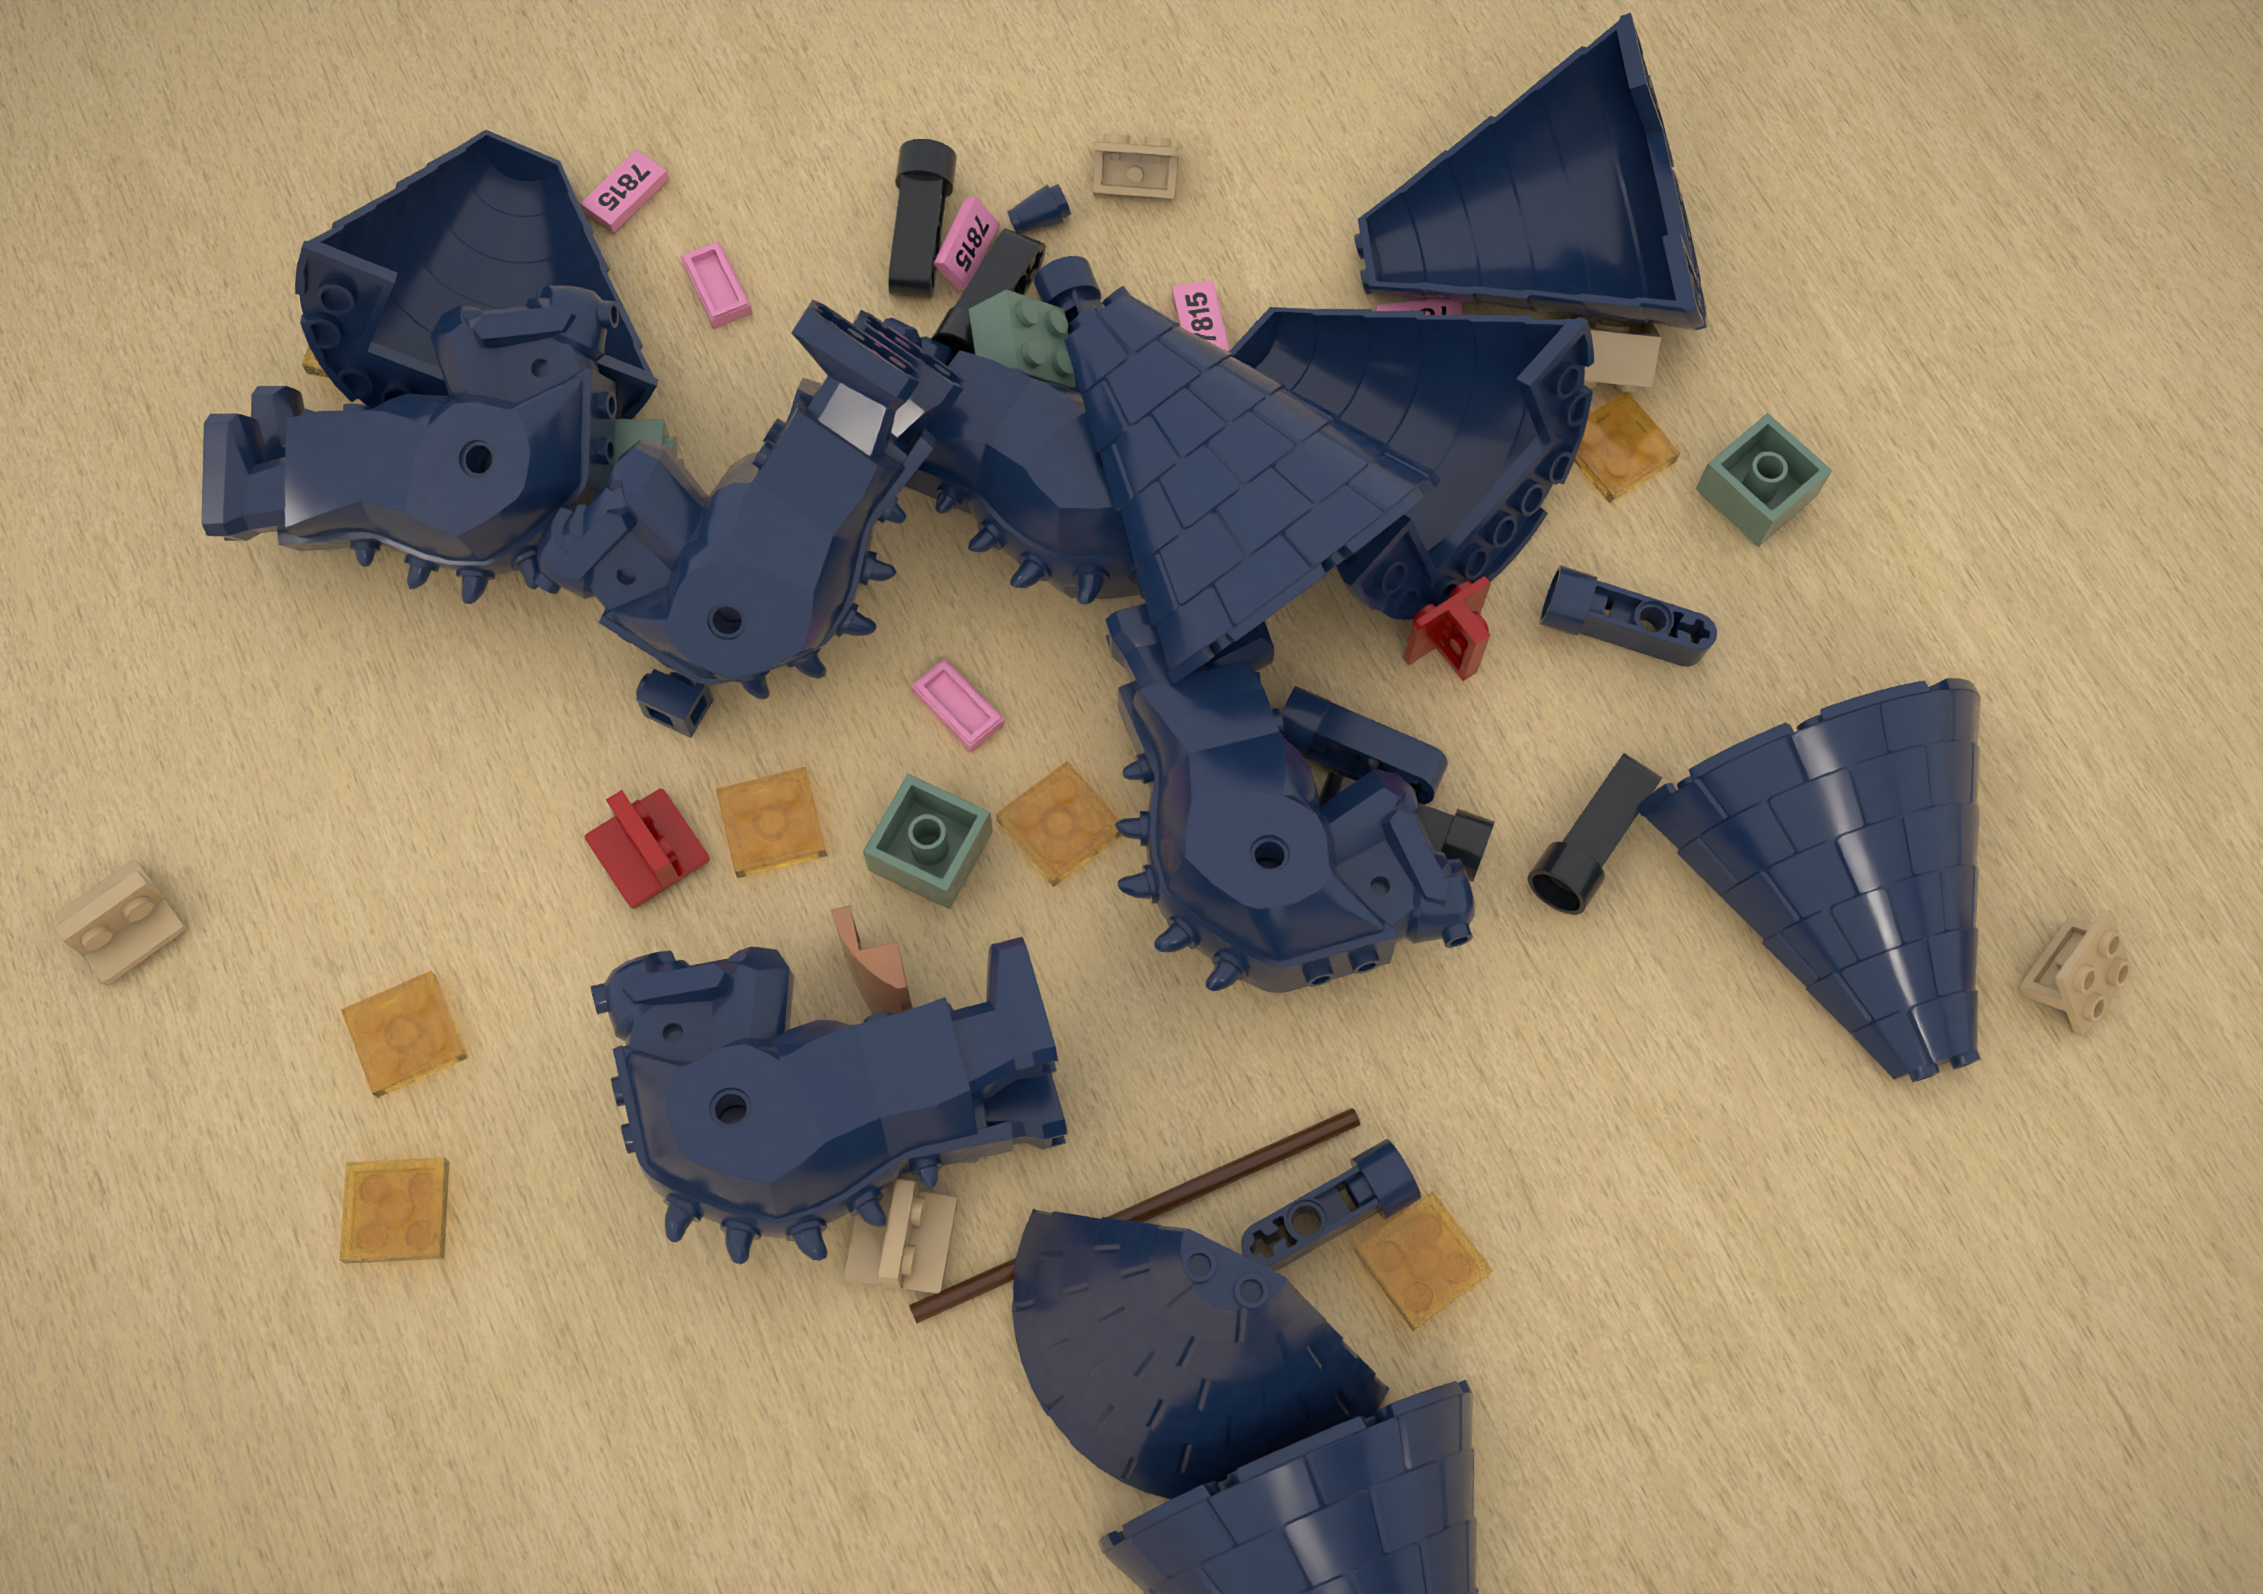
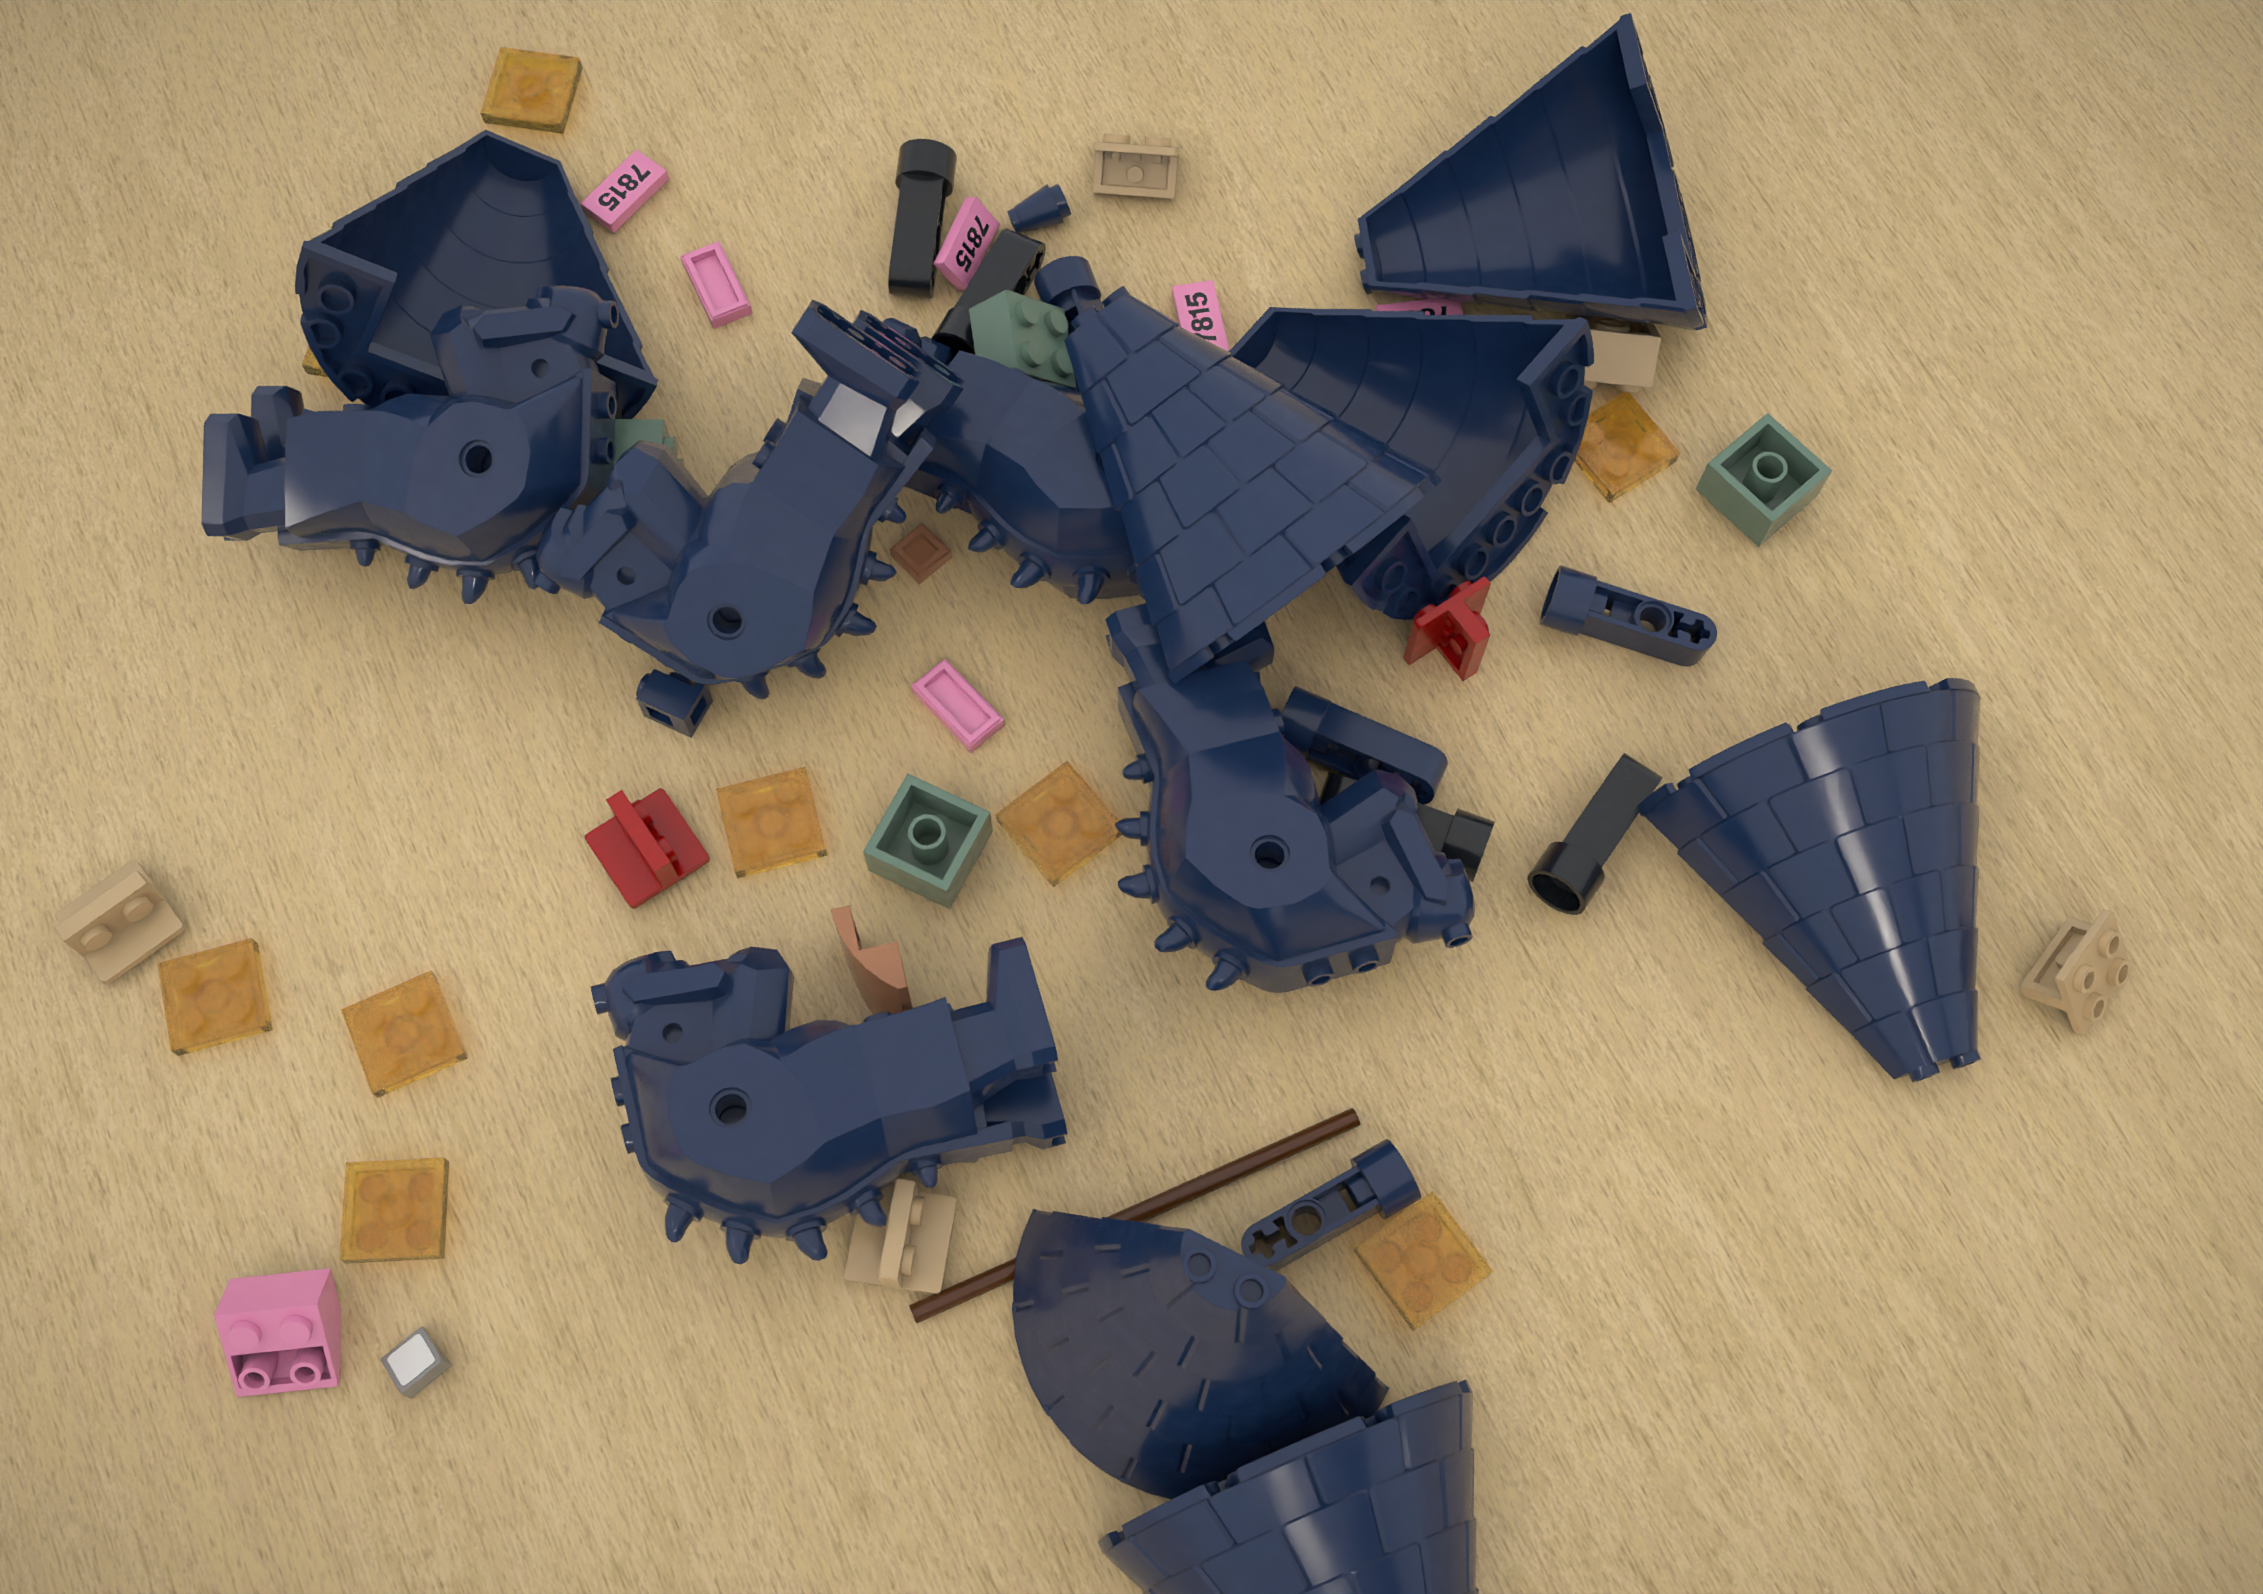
none -> clear yellow plate [157,938,273,1056]
none -> bright pink slope [214,1268,341,1397]
none -> slope [381,1326,452,1399]
none -> clear yellow plate [480,47,583,134]
none -> nougat tile [889,523,952,584]

